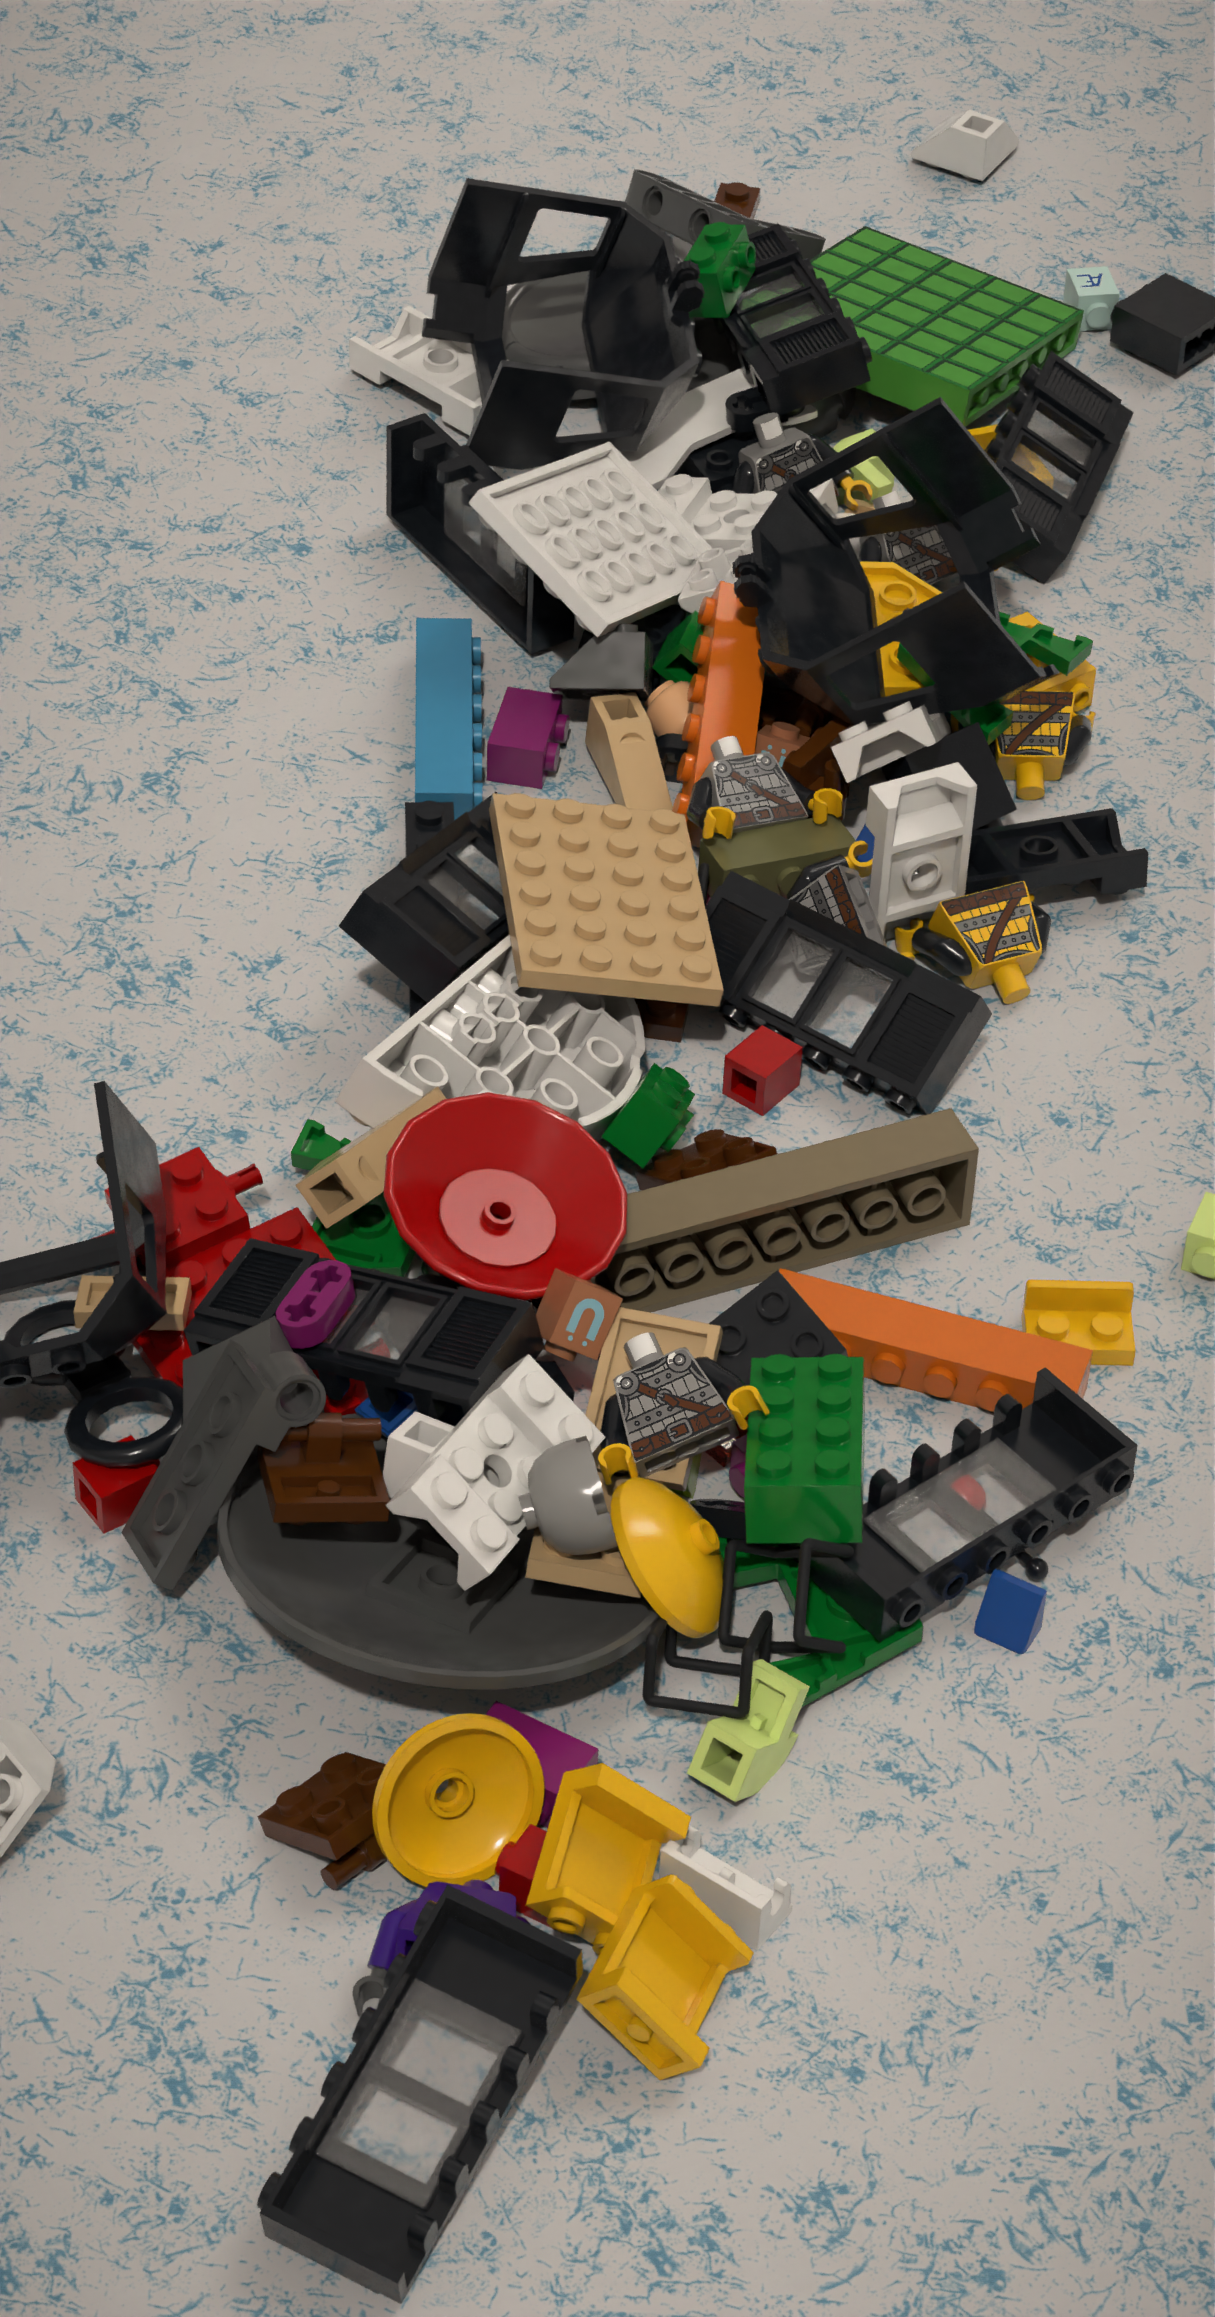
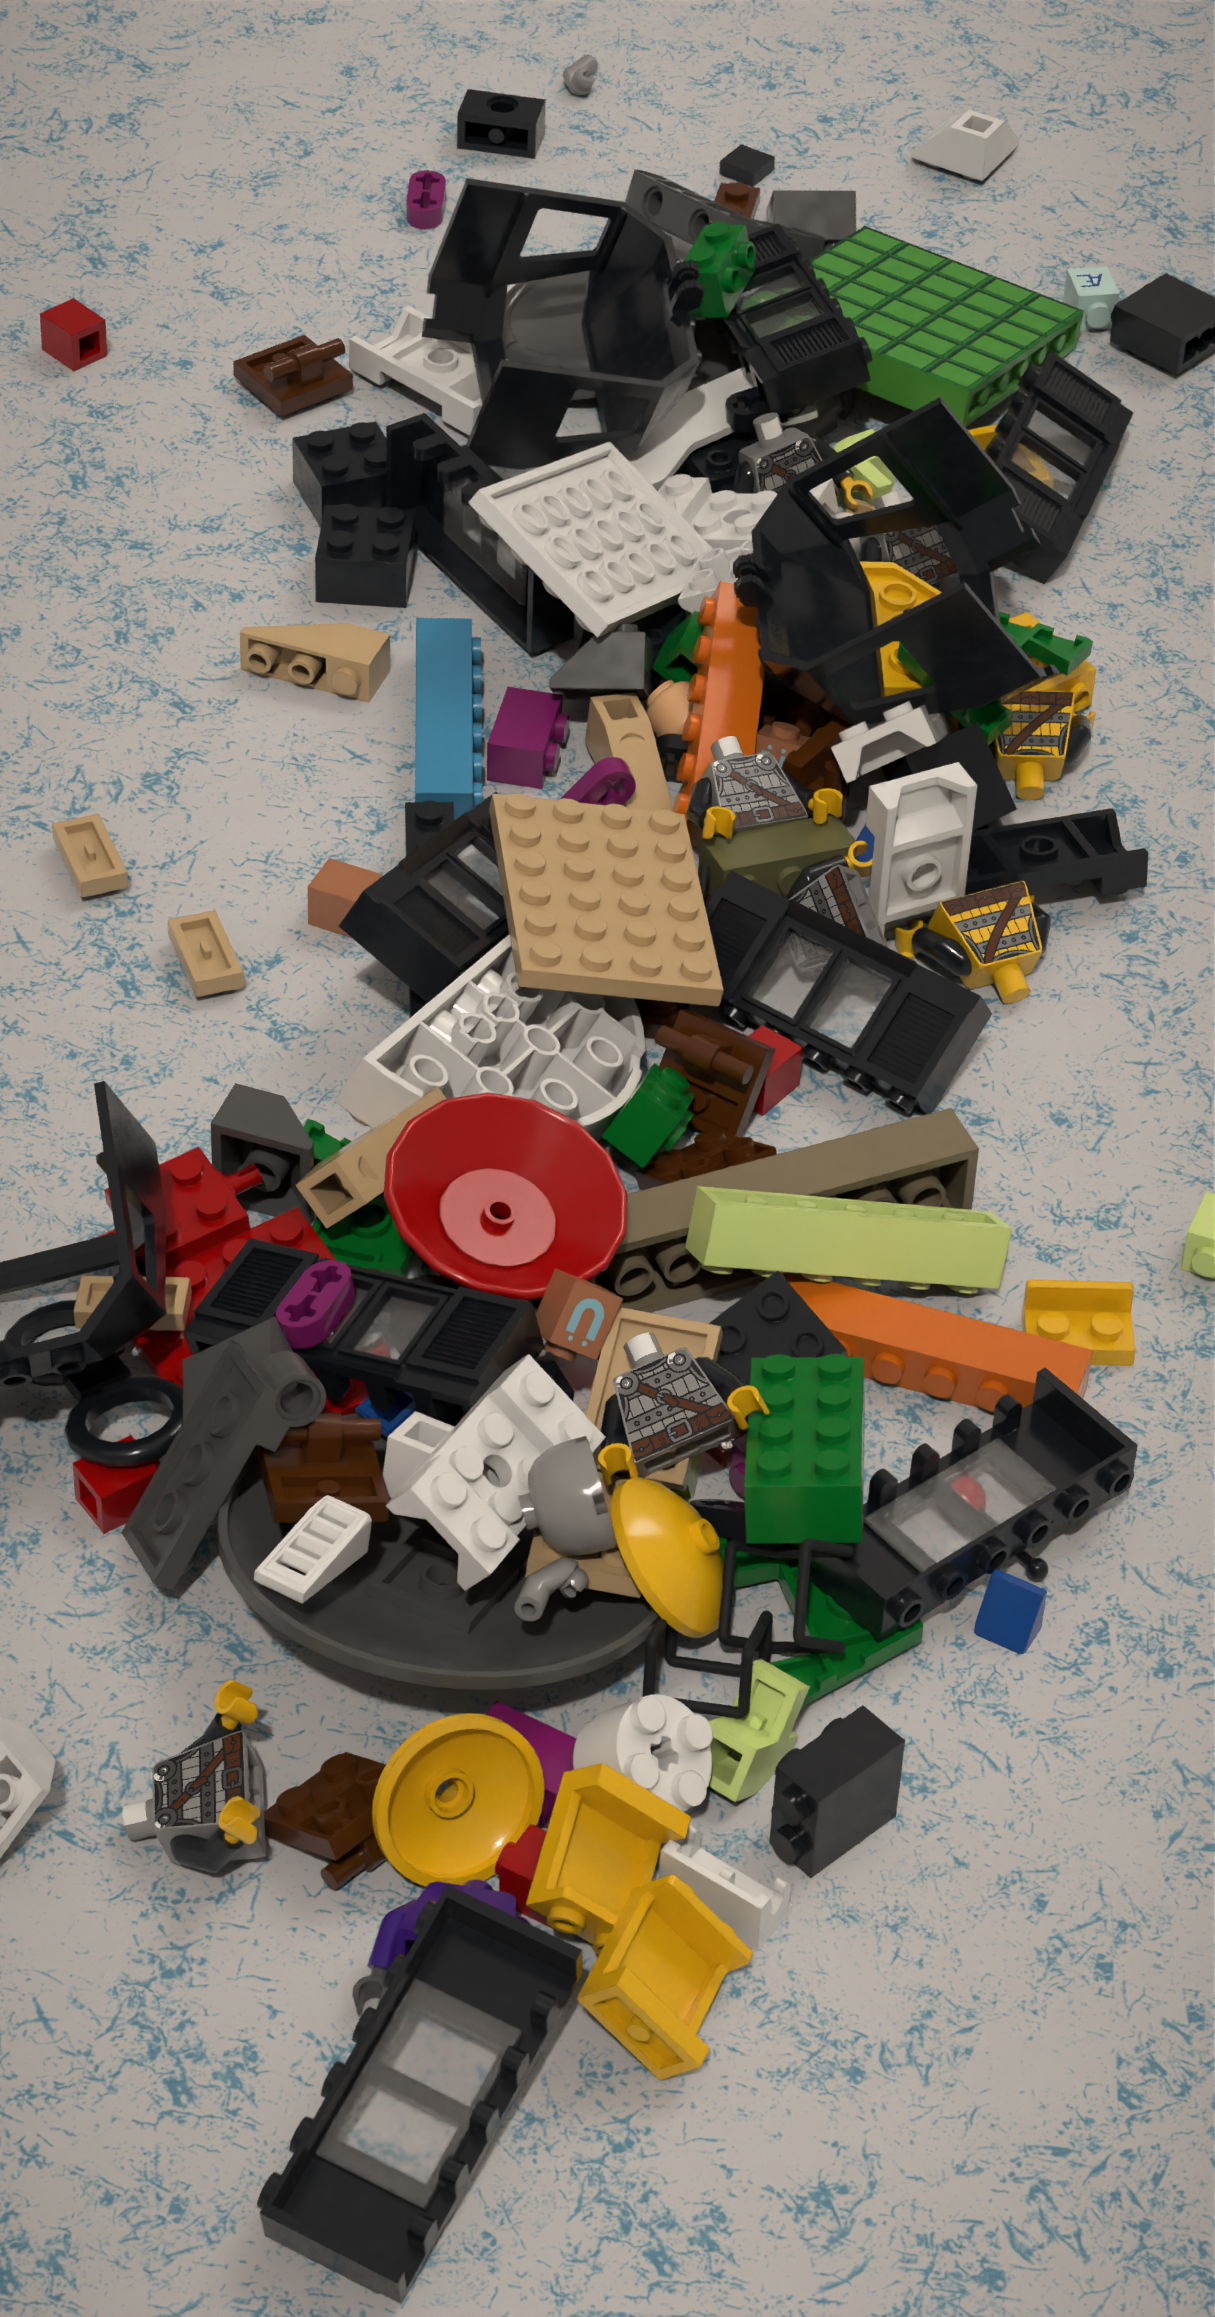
none -> red brick [40,298,107,371]
none -> tan plate [52,814,128,898]
none -> torso [122,1680,266,1873]
none -> tan plate [168,910,244,997]
none -> dark grey slope [211,1083,315,1225]
none -> reddish brown plate [233,335,353,416]
none -> tan slope [240,623,390,702]
none -> white slope [254,1495,372,1604]
none -> black brick [292,421,386,528]
none -> nougat brick [307,858,383,938]
none -> black brick [315,504,415,608]
none -> magenta beam [406,170,446,229]
none -> black brick [457,89,546,159]
none -> light grey arm [514,1557,588,1622]
none -> magenta beam [561,757,636,806]
none -> light grey arm [563,55,598,96]
none -> white brick [573,1694,713,1811]
none -> reddish brown plate [655,1009,776,1137]
none -> yellowish green brick [685,1186,1012,1294]
none -> black tile [719,144,775,186]
none -> dark grey slope [766,190,856,252]
none -> black brick [769,1705,905,1878]

